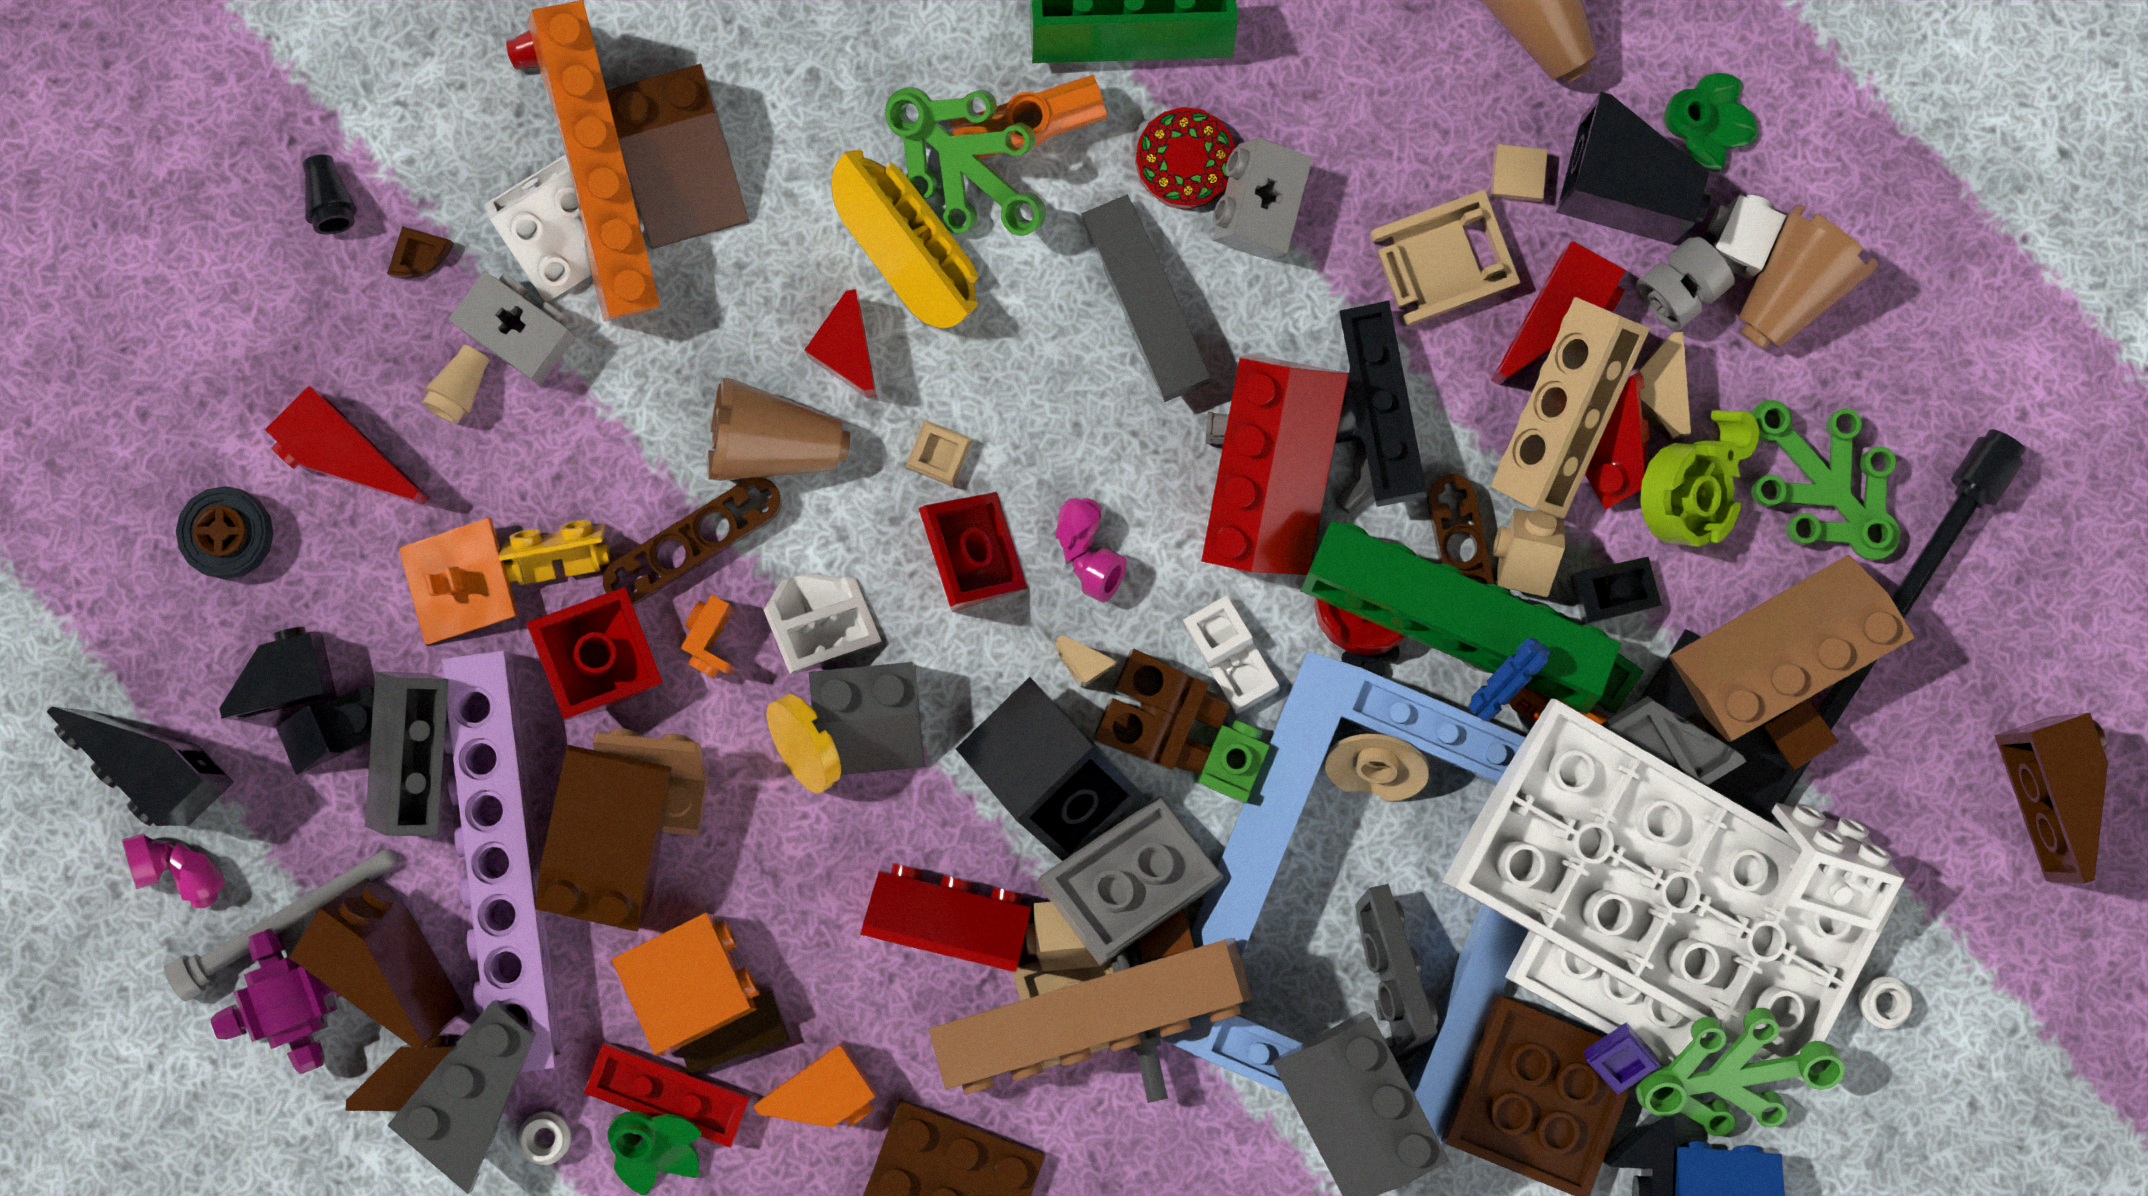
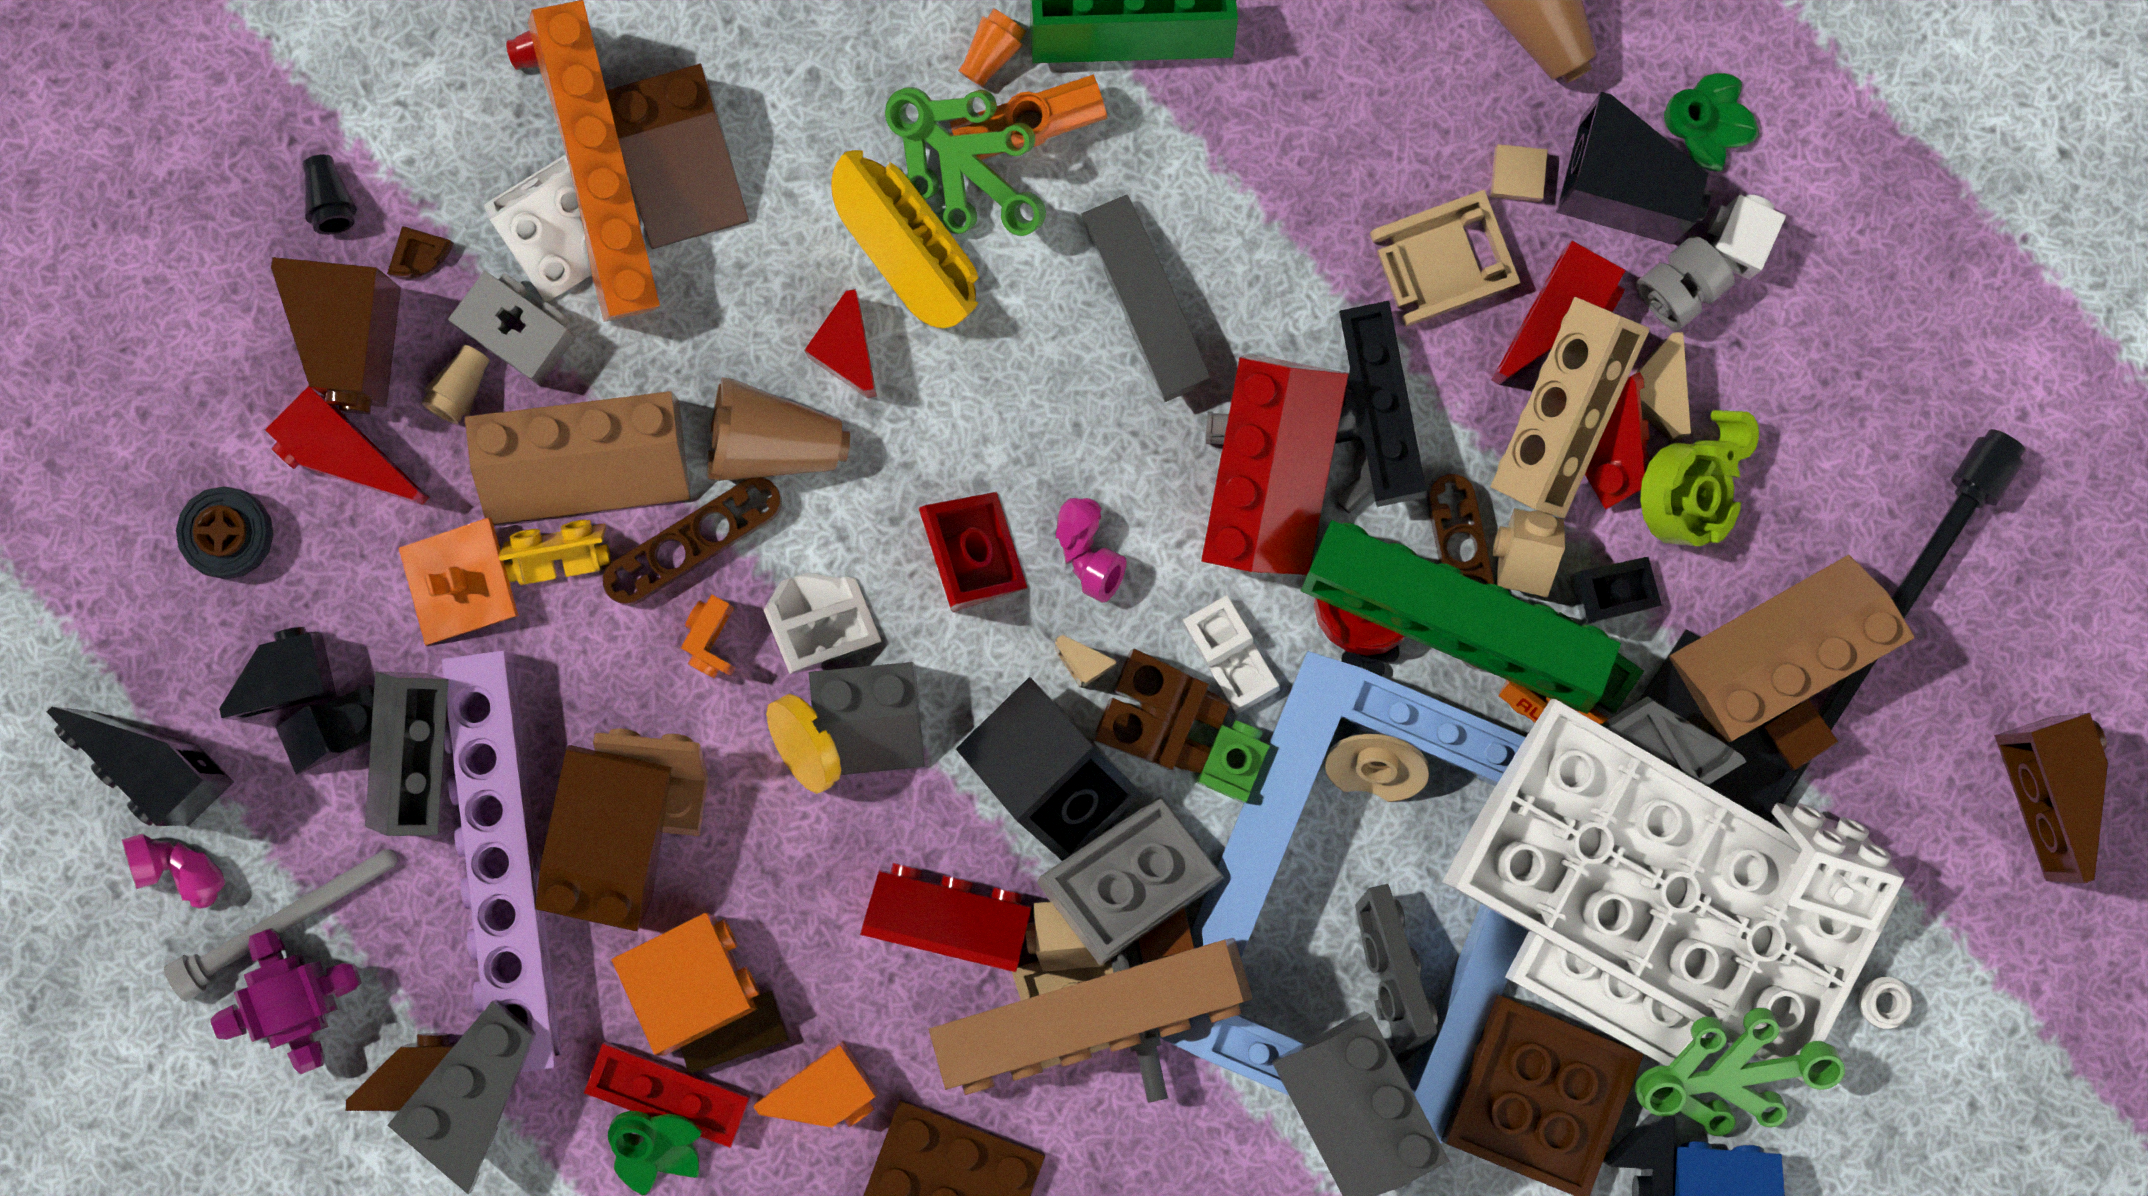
reddish brown slope [289,878,465,1051] -> none
white plate [518,1111,572,1165] -> none
red slope [526,587,663,721] -> none
tan tile [906,420,972,487] -> none
tile [1135,107,1235,210] -> none
light grey brick [1212,137,1313,259] -> none
blue axle [1469,637,1550,721] -> none
dark purple tile [1584,1022,1661,1095] -> none
medium nougat cone [1738,204,1879,350] -> none
bright green plant [1750,400,1900,560] -> none
none -> reddish brown slope [271,257,401,414]
none -> medium nougat slope [465,391,691,525]
none -> orange cone [958,8,1027,88]

